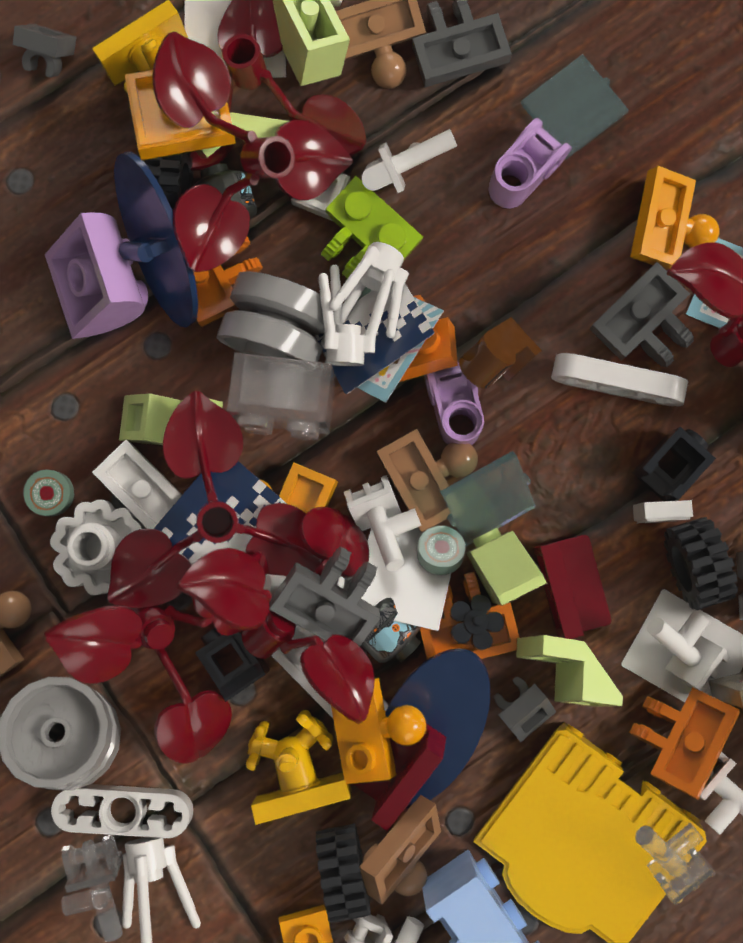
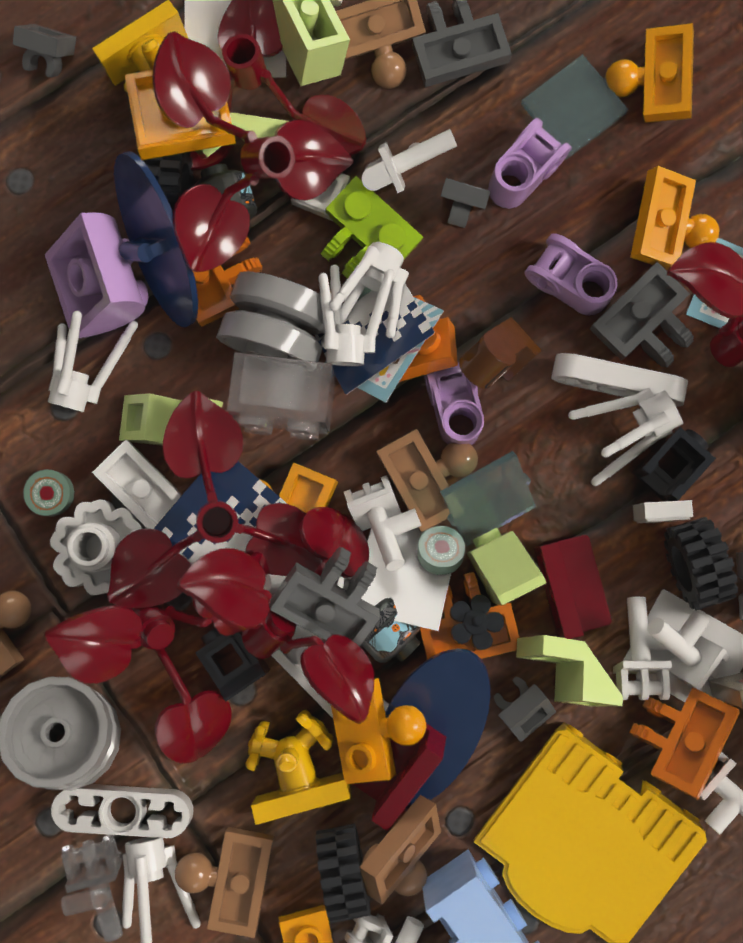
clear arm [635,823,716,905] -> none
none -> white plant [48,311,138,412]
none -> medium nougat plate [175,827,274,938]
none -> dark grey tile [441,178,491,228]
none -> lavender piece [524,234,617,315]
none -> white plant [568,388,683,486]
none -> light orange plate [605,23,694,123]
none -> white arm [613,597,678,700]

